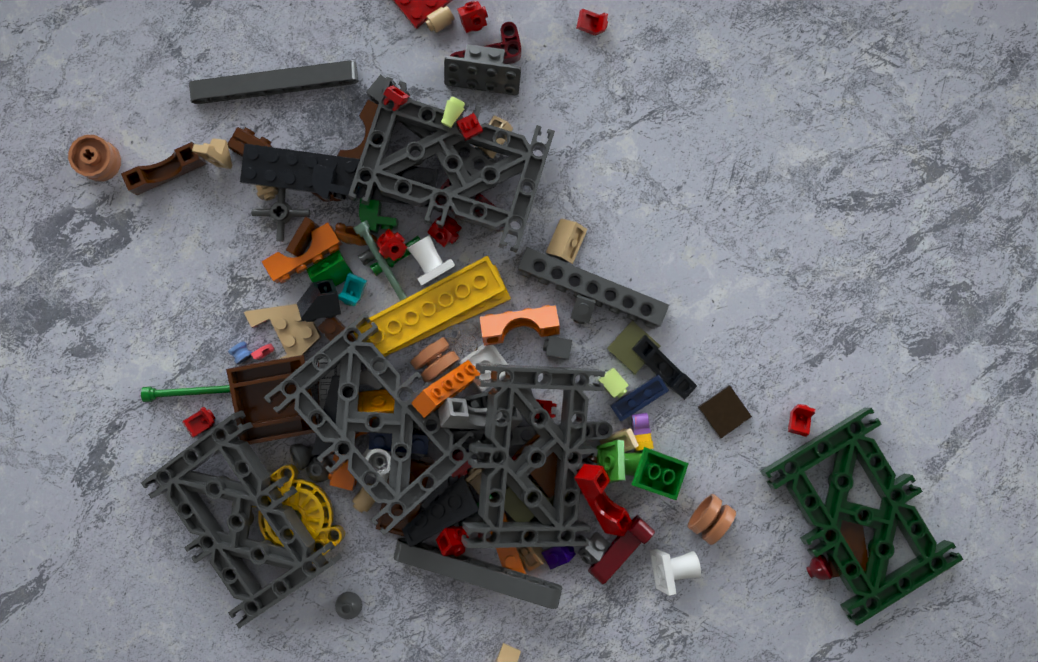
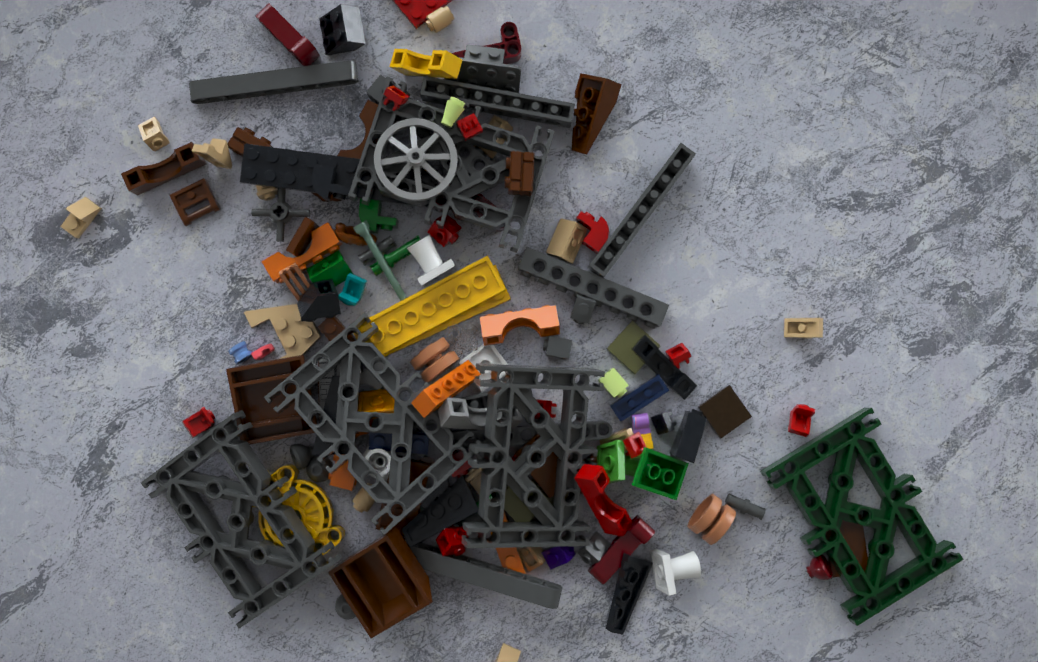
nougat wheel [68,135,121,182] -> none
green piece [141,385,231,402] -> none
red brick [376,229,408,261] -> none
red brick [457,1,488,33] -> none
red bracket [576,8,608,36] -> none
none -> tan slope [60,197,102,239]
none -> tan bracket [138,116,170,151]
none -> reddish brown plate [170,178,221,226]
none -> dark red beam [255,3,320,66]
none -> nougat tile [279,262,311,301]
none -> black slope [319,4,366,55]
none -> reddish brown slope [328,528,433,638]
none -> light grey wheel [374,118,458,201]
none -> yellow arch [389,49,462,79]
none -> dark grey brick [420,76,575,128]
none -> reddish brown brick [505,151,535,196]
none -> reddish brown wedge [572,73,622,155]
none -> red brick [576,211,609,254]
none -> dark grey brick [587,143,696,278]
none -> black wing [605,553,653,635]
none -> red tile [623,432,647,458]
none -> black tile [650,412,677,435]
none -> red tile [665,343,692,369]
none -> black slope [669,409,707,463]
none -> dark grey pin [725,493,766,520]
none -> tan slope [784,318,823,338]

